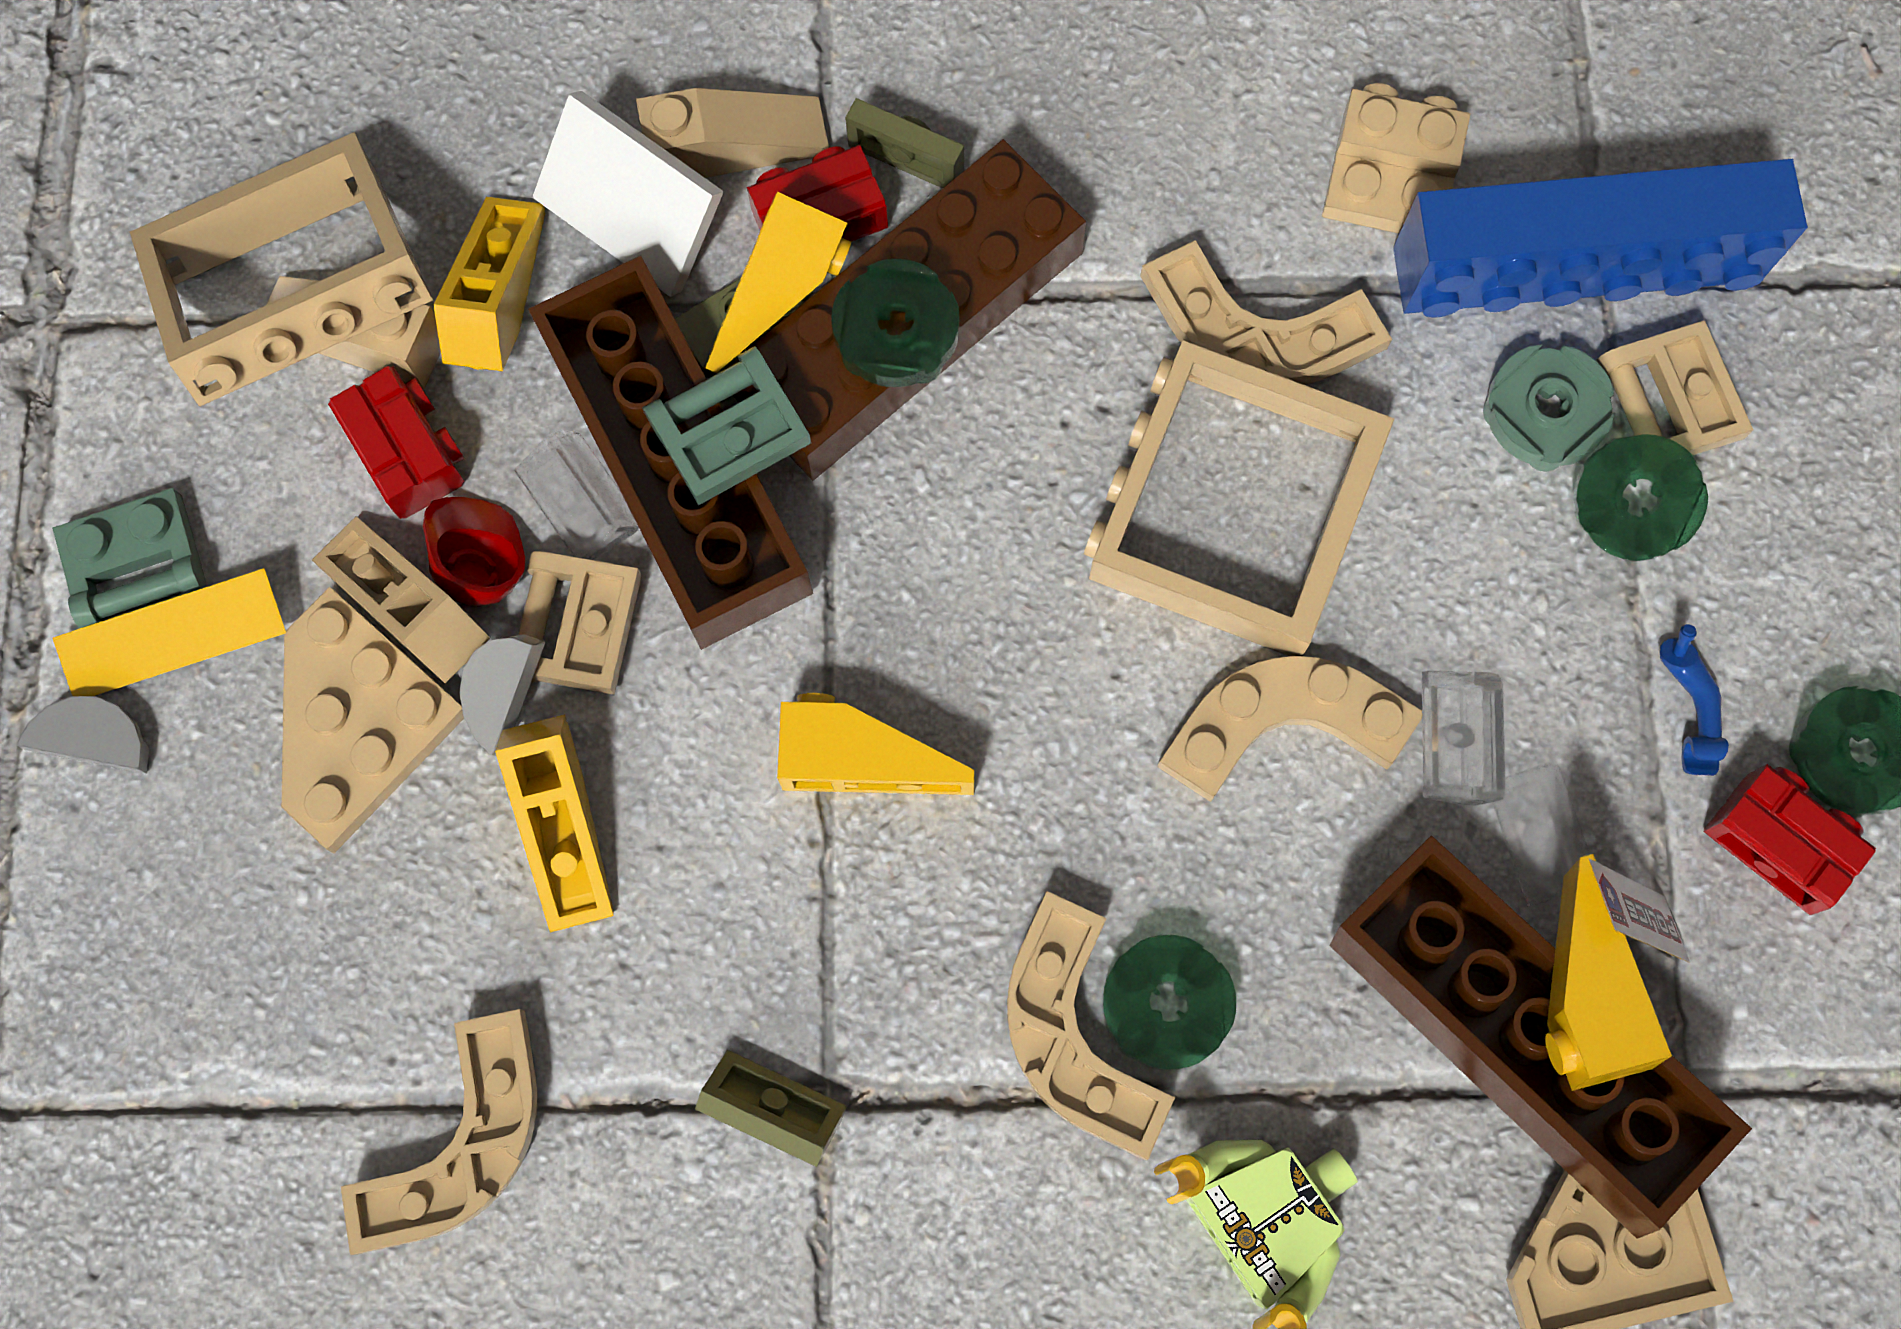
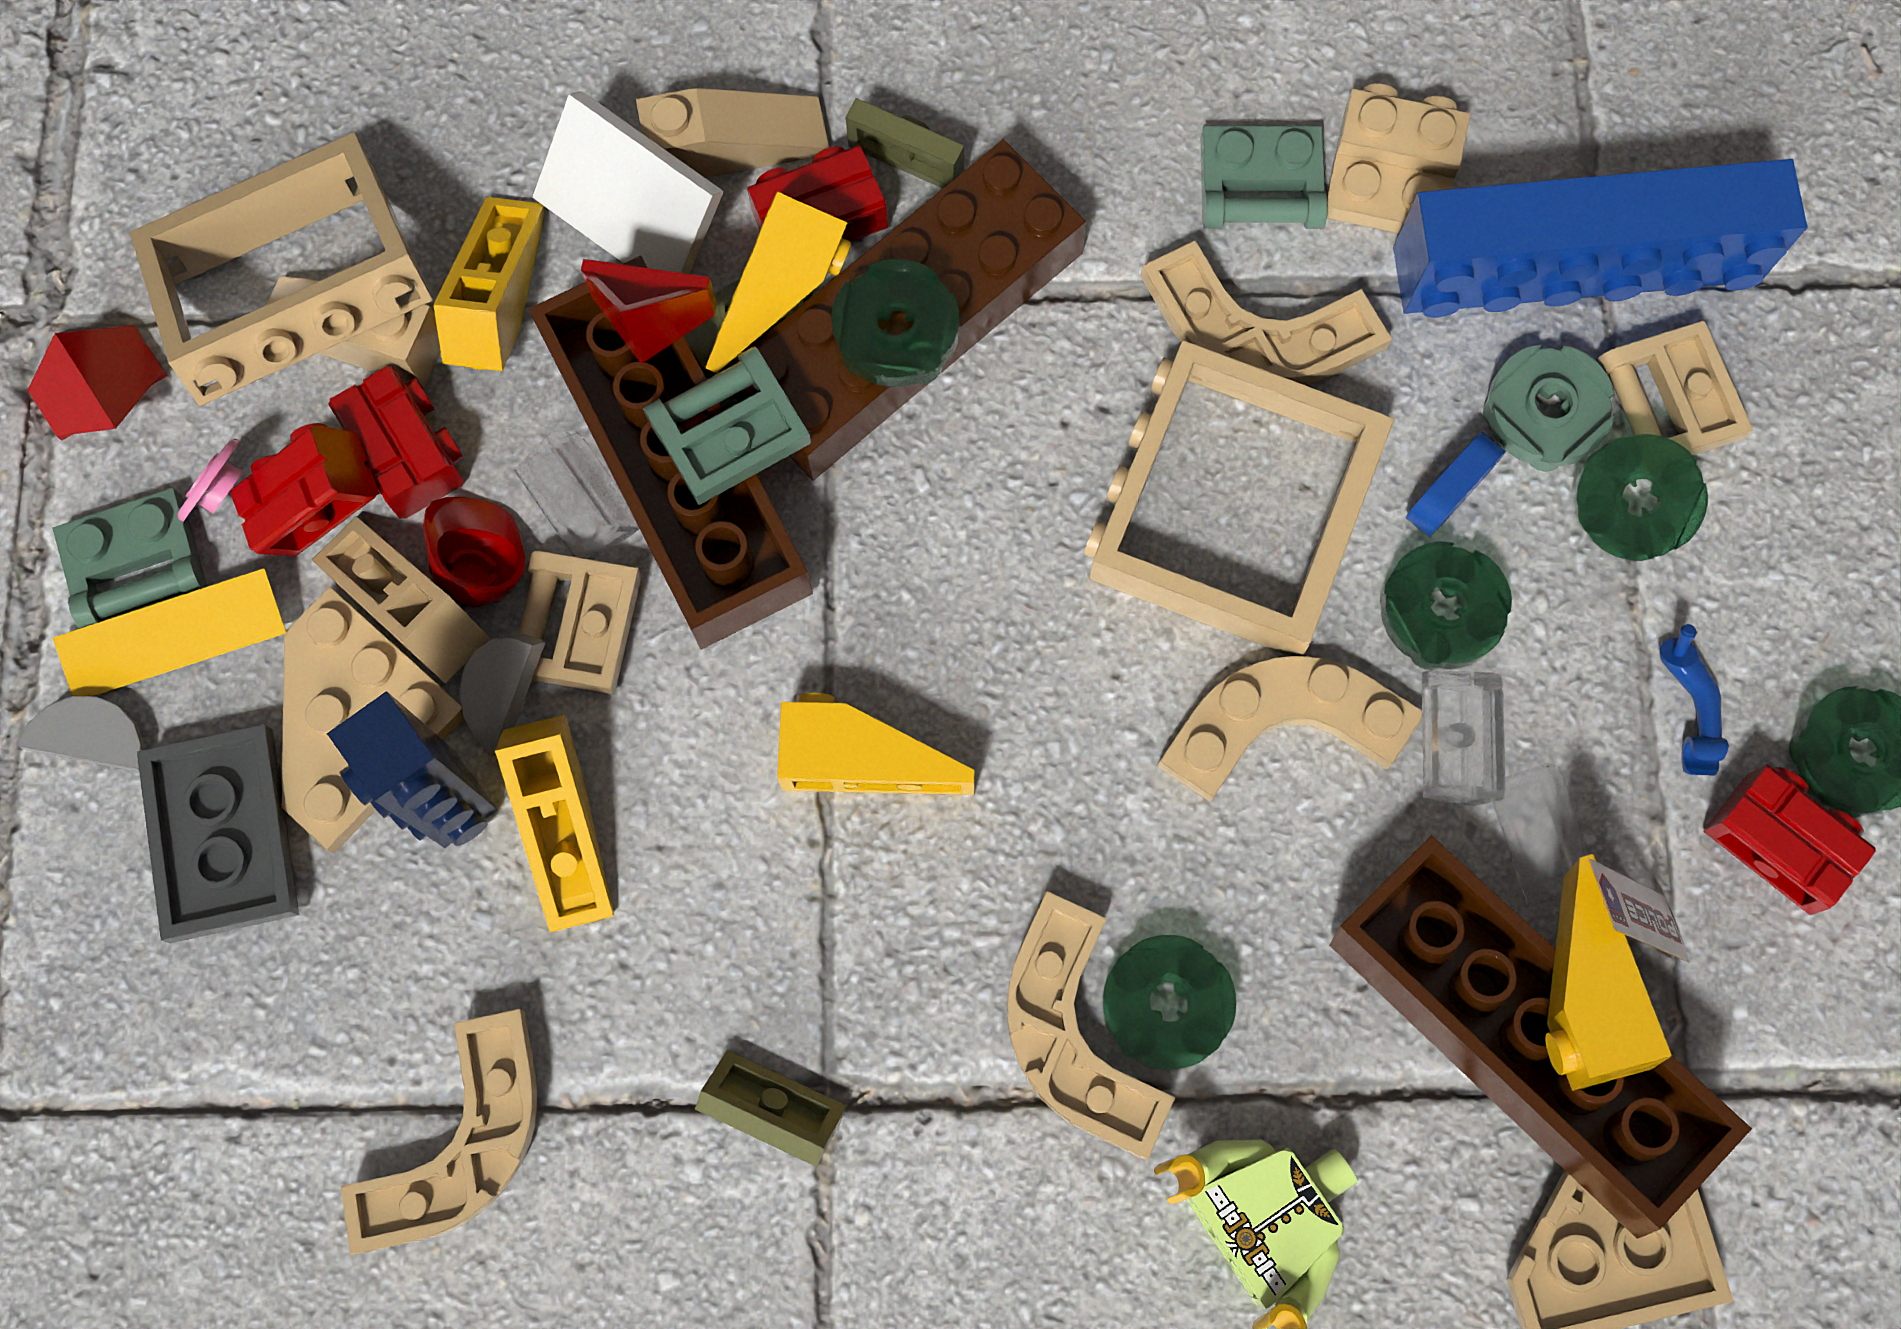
none -> red slope [28,325,168,441]
none -> dark grey plate [137,724,299,943]
none -> bright pink piece [177,438,243,523]
none -> red brick [230,423,379,557]
none -> dark blue brick [327,691,498,848]
none -> red slope [581,259,717,364]
none -> sand green plate [1200,126,1327,229]
none -> clear green plate [1379,541,1512,670]
none -> blue beam [1405,431,1507,538]

